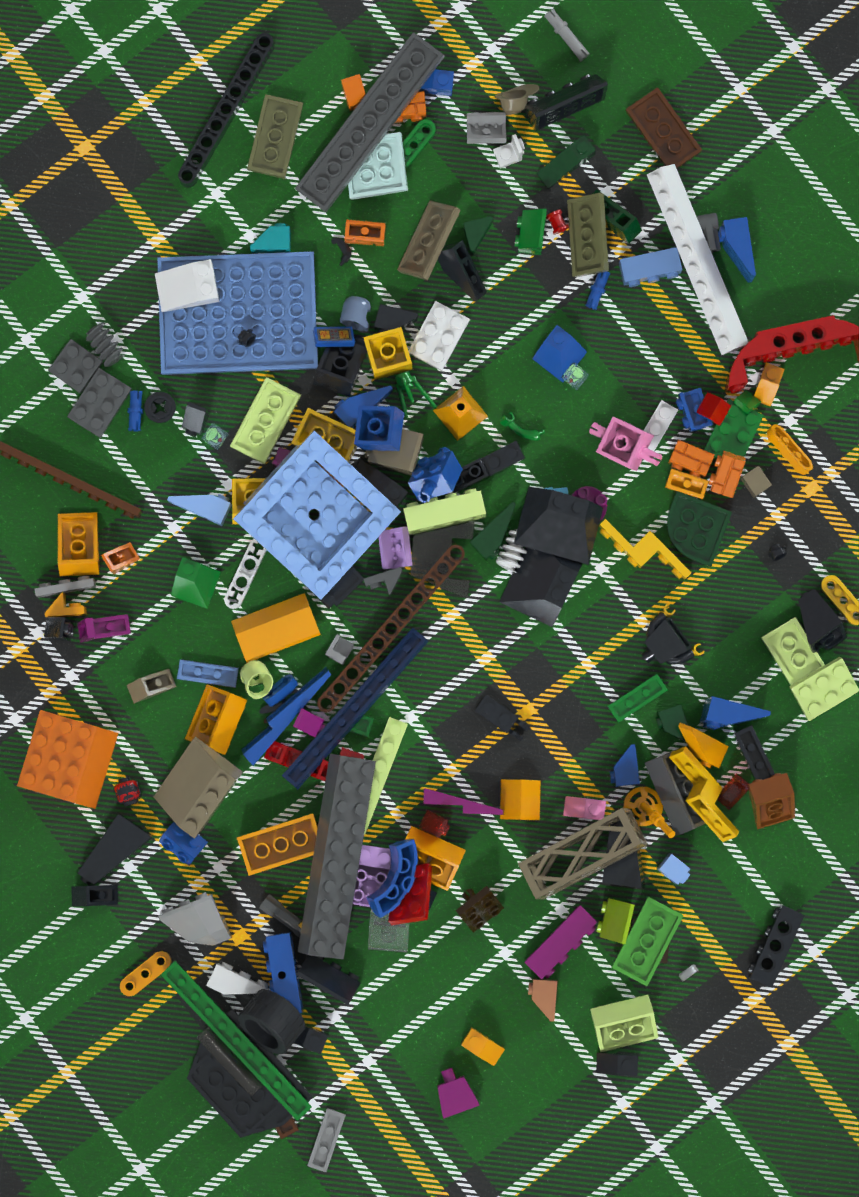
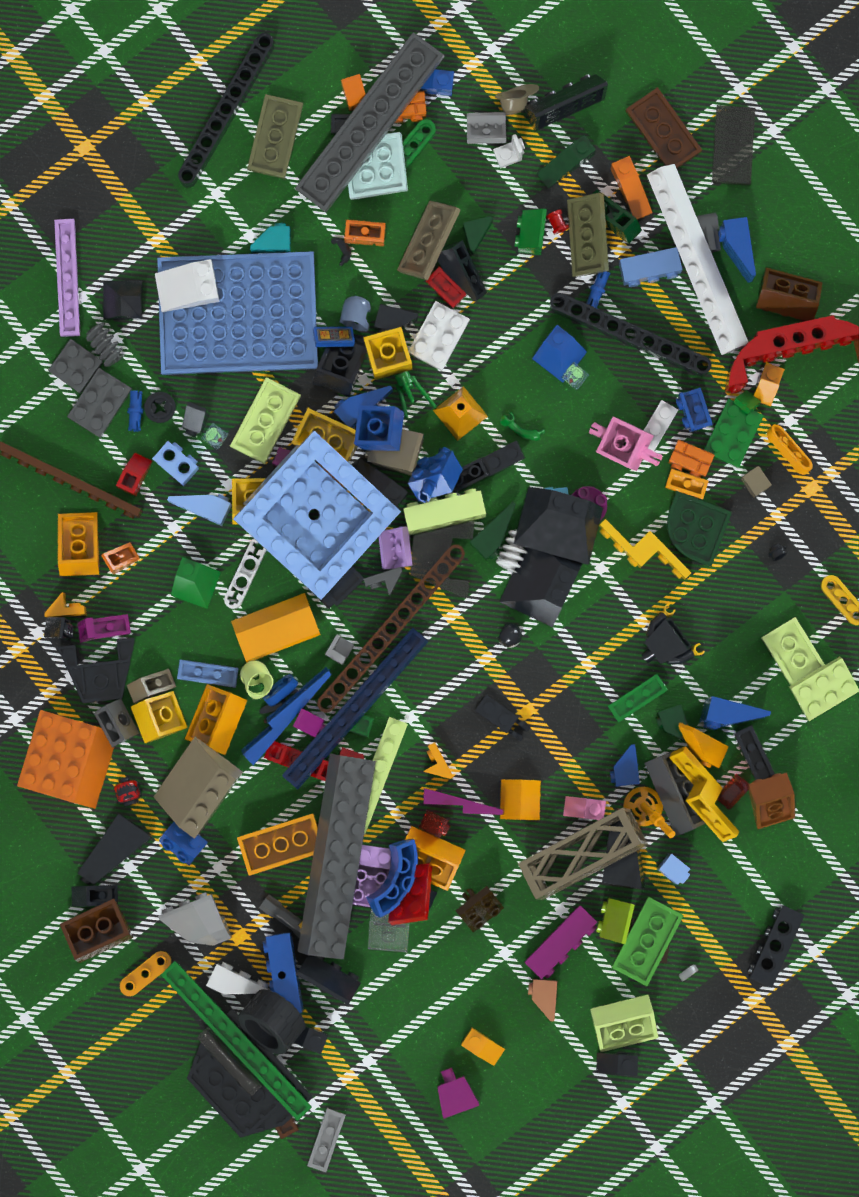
light grey plate [35,576,96,598] -> none
black plate [238,329,256,348] -> none
light grey pin [544,8,590,62] -> none
red panel [697,392,731,426] -> none
orange brick [708,451,746,498] -> none
black slope [798,589,847,653] -> none
none -> lavender plate [54,219,80,337]
none -> black wing [58,638,135,704]
none -> reddish brown slope [60,899,134,963]
none -> dark grey brick [94,699,139,748]
none -> black slope [103,280,143,320]
none -> red slope [116,453,153,496]
none -> yellow slope [131,691,187,743]
none -> light blue brick [152,441,199,486]
none -> black tile [331,114,351,135]
none -> light orange slope [423,742,454,779]
none -> red plate [426,267,467,309]
none -> black piece [498,623,522,648]
none -> black beam [549,293,711,377]
none -> orange slope [610,156,652,220]
none -> clear smoke tile [711,105,755,186]
none -> reddish brown slope [756,268,823,321]

